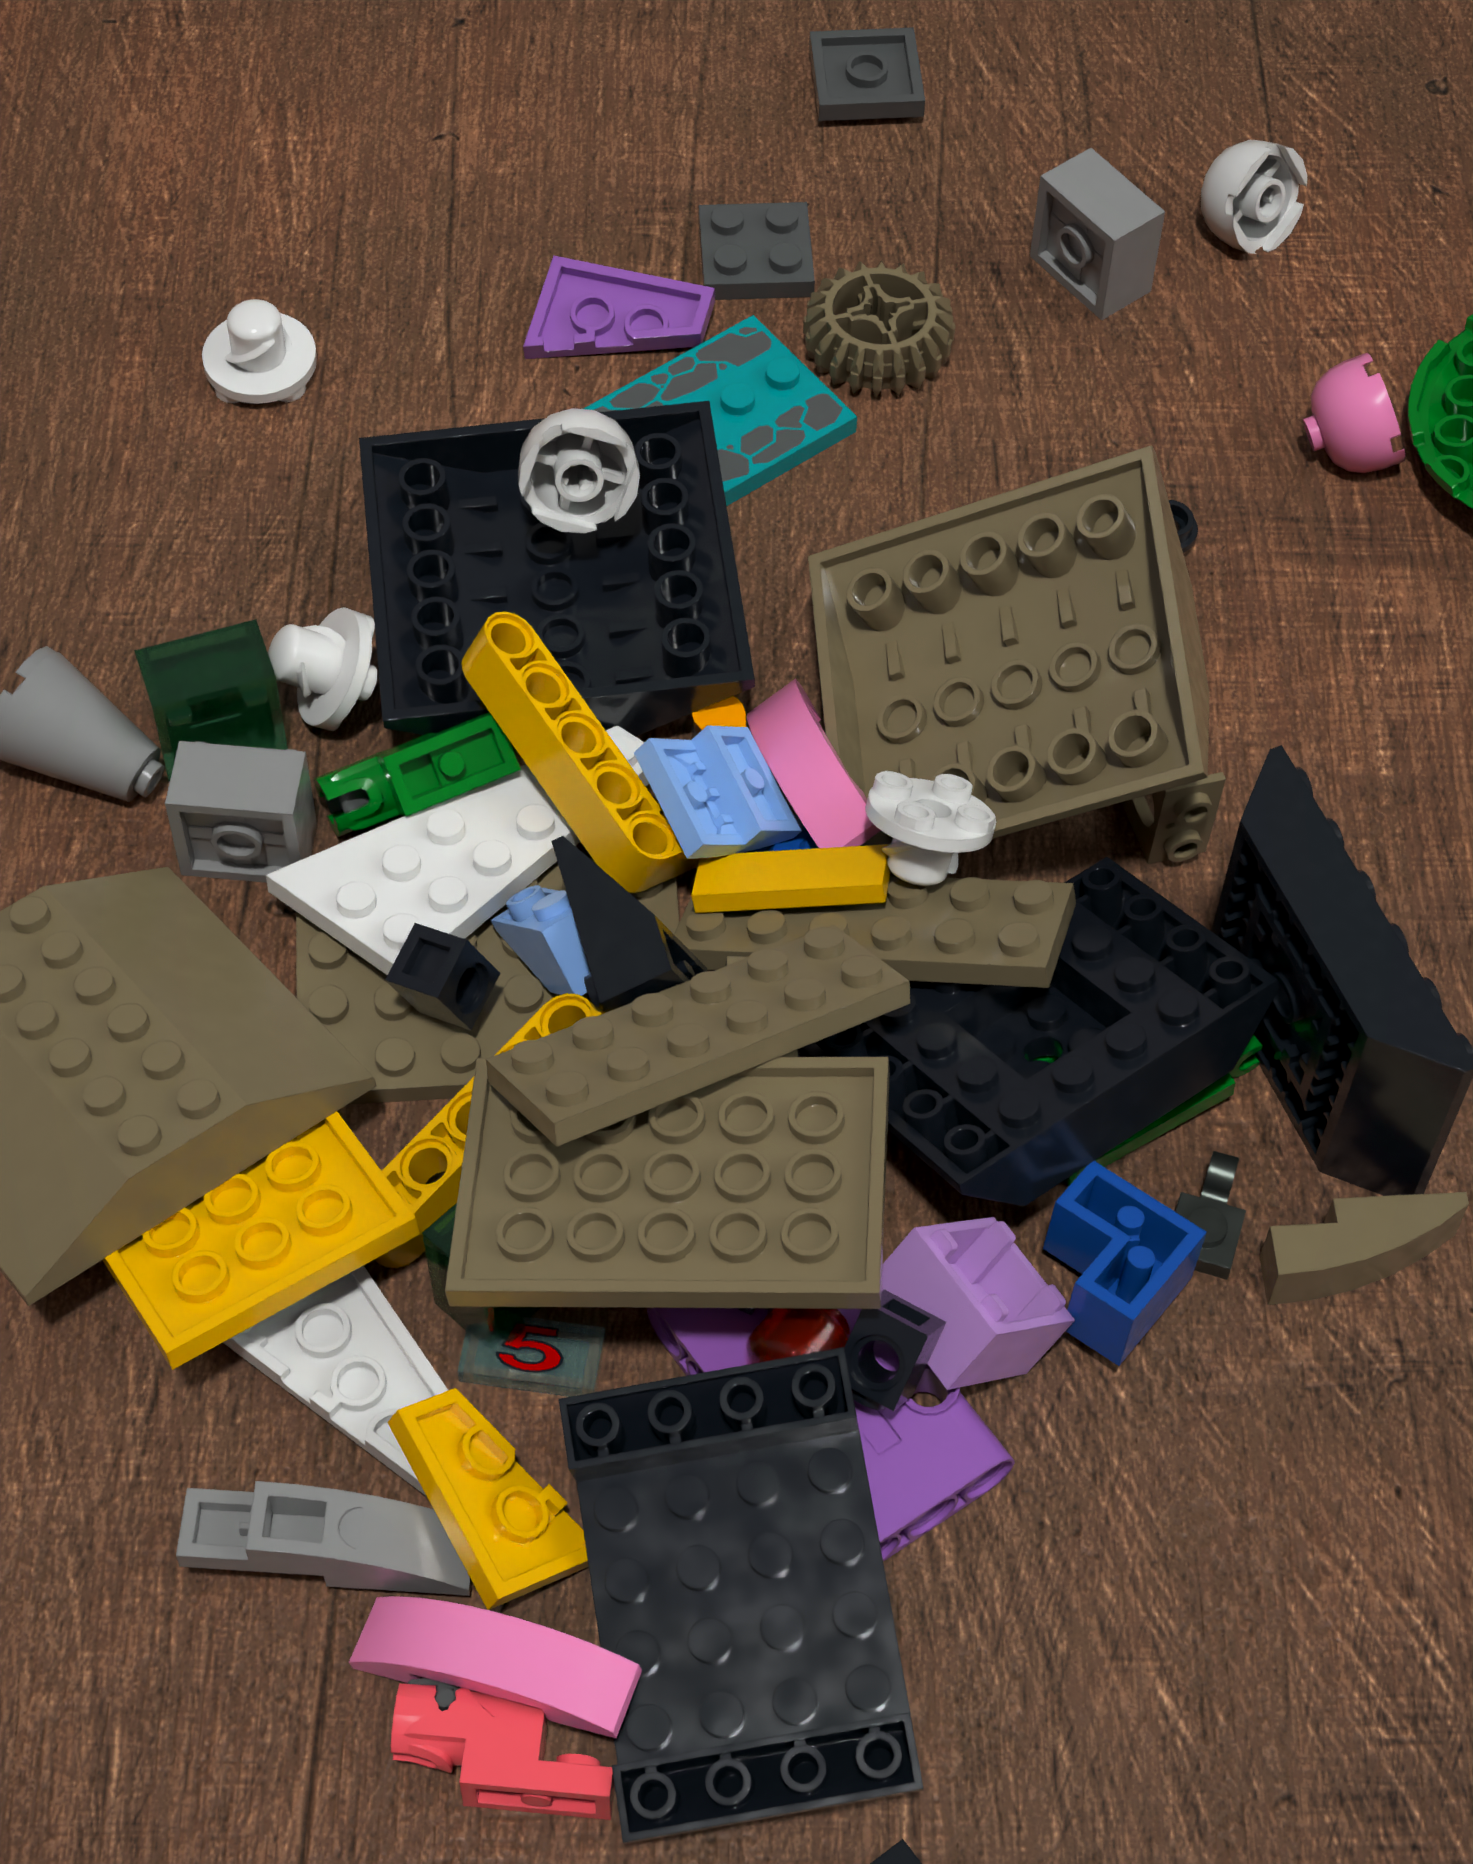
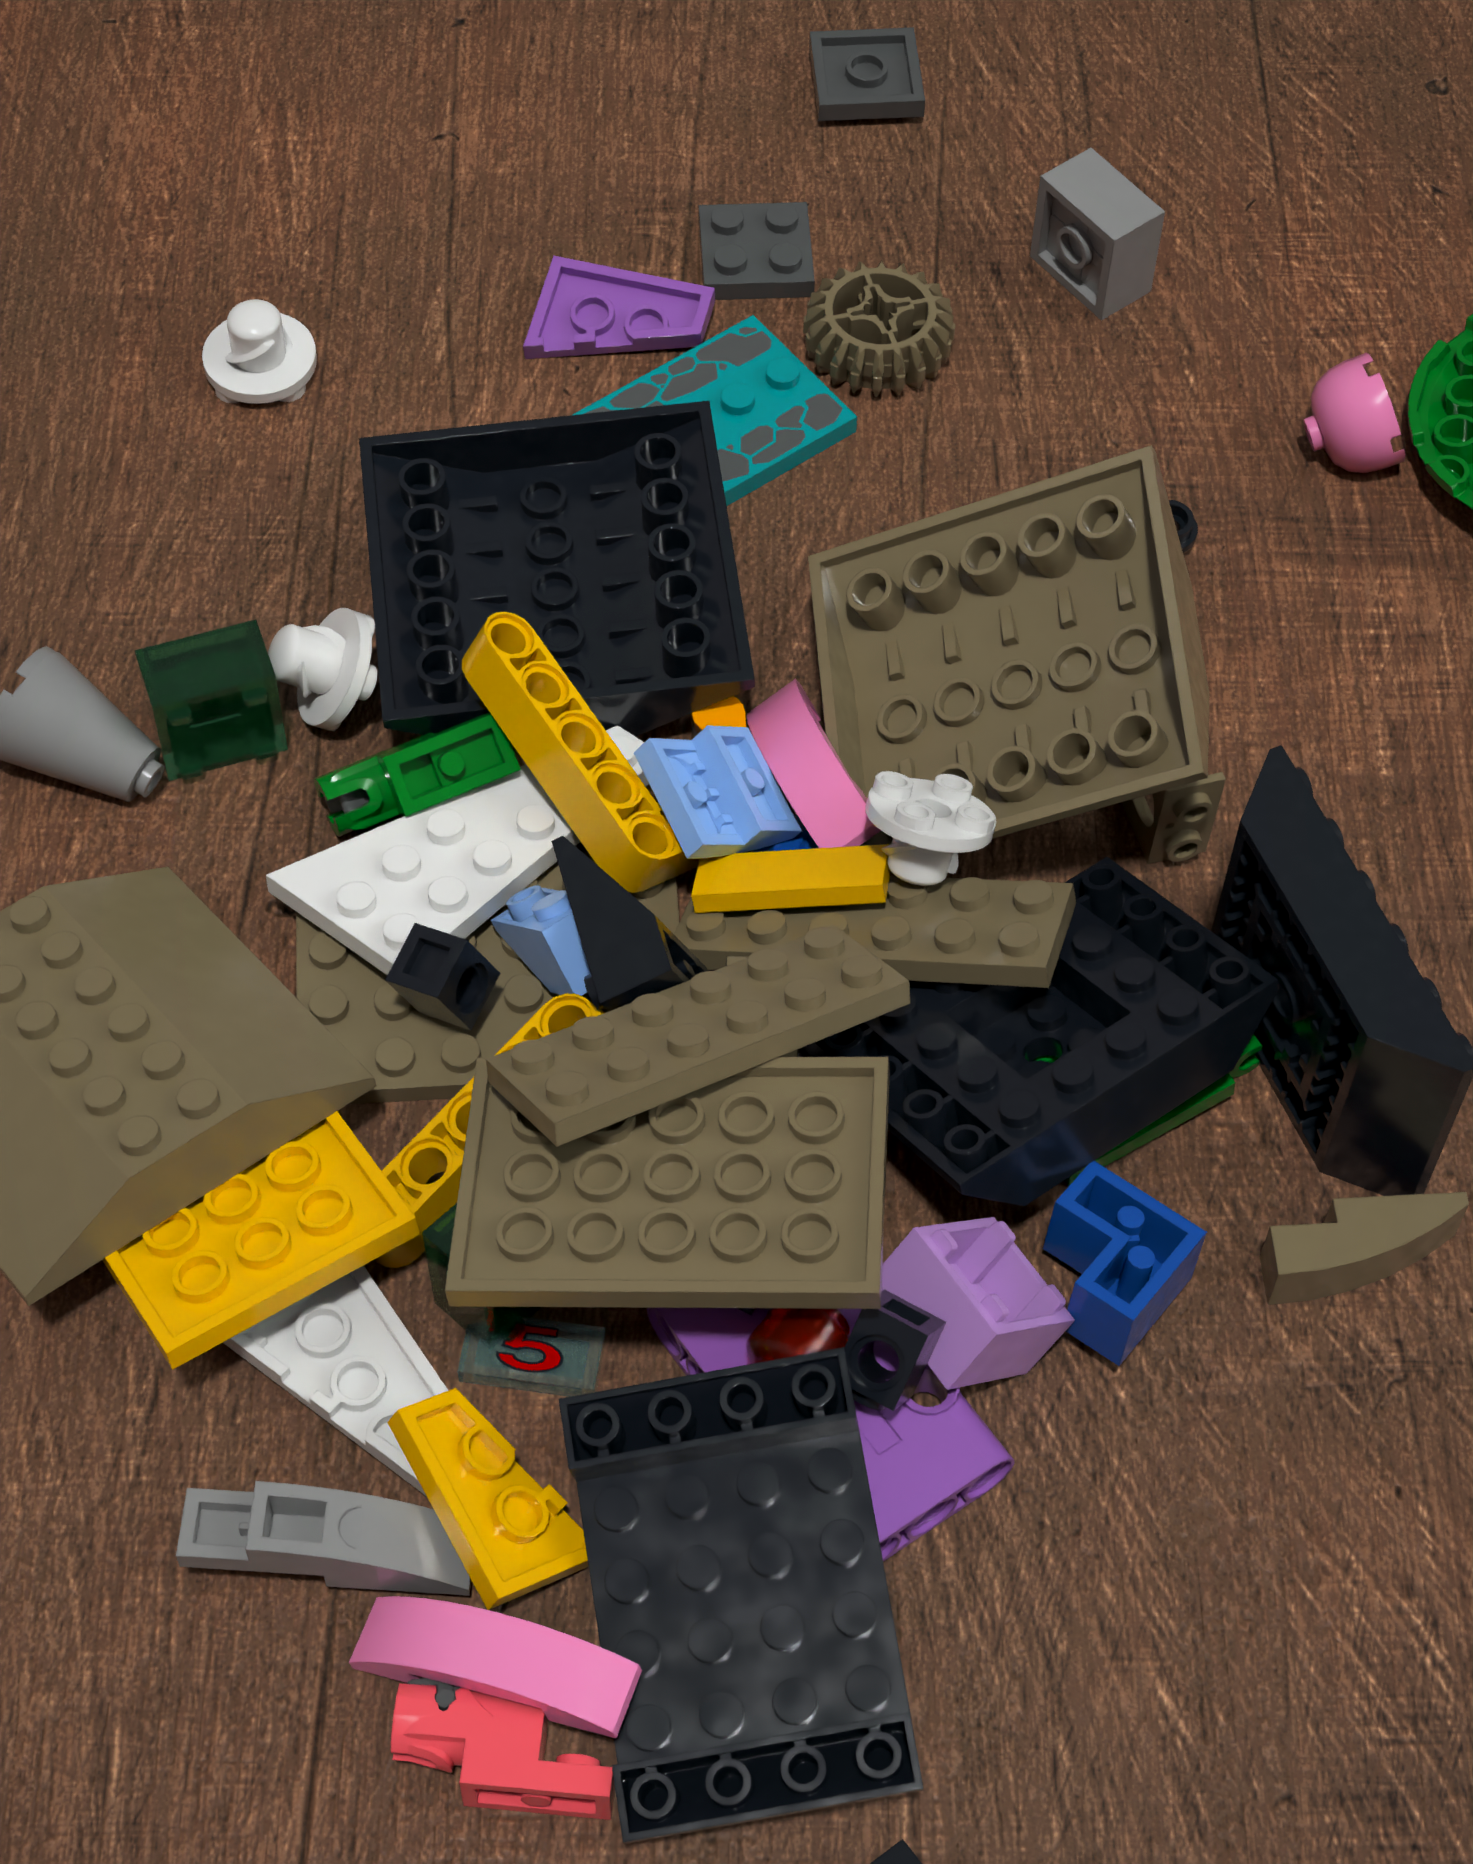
light grey container [165,741,317,883] -> none
white cylinder [518,408,640,534] -> none
pearl dark grey plate [1175,1151,1246,1280] -> none
white cylinder [1201,140,1307,254] -> none

